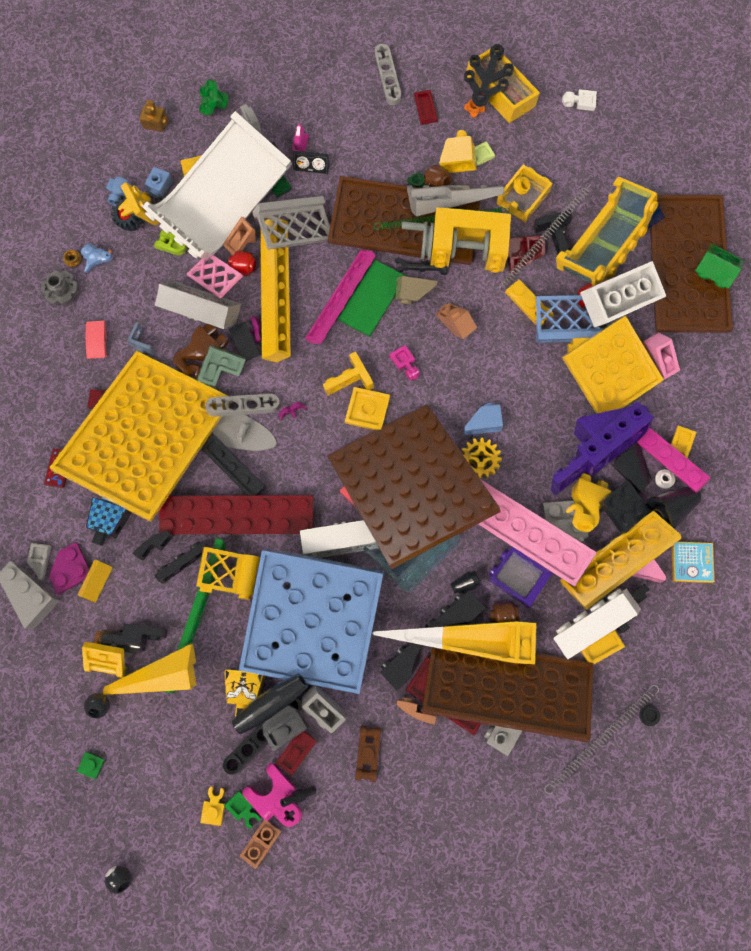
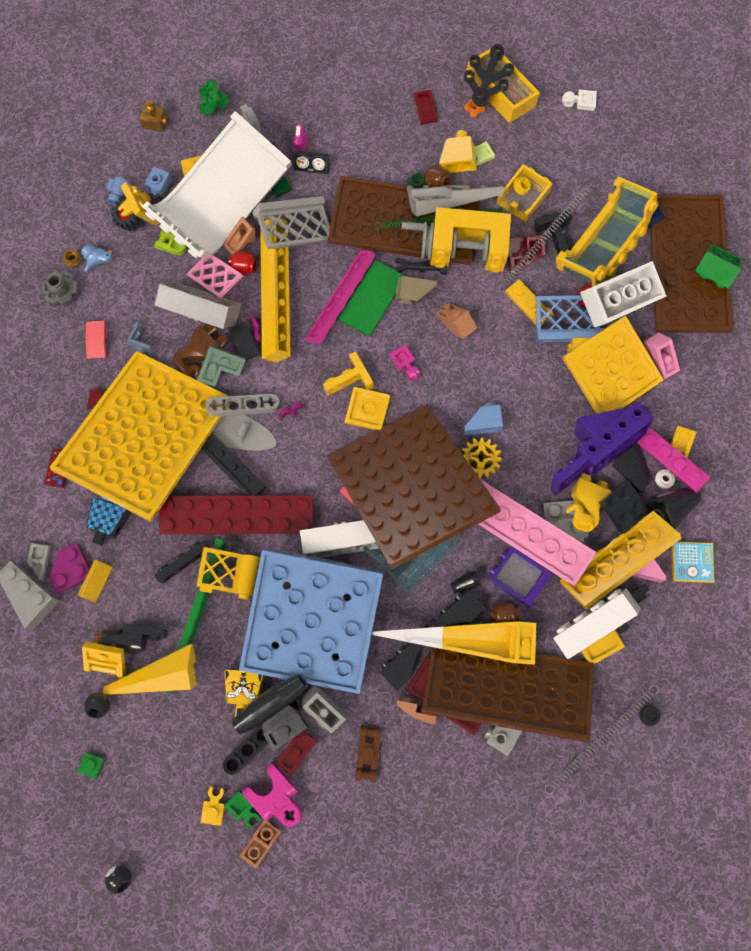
black slope [132,531,174,561] -> none
black bar [280,786,316,807] -> none
light grey beam [375,44,401,105] -> none

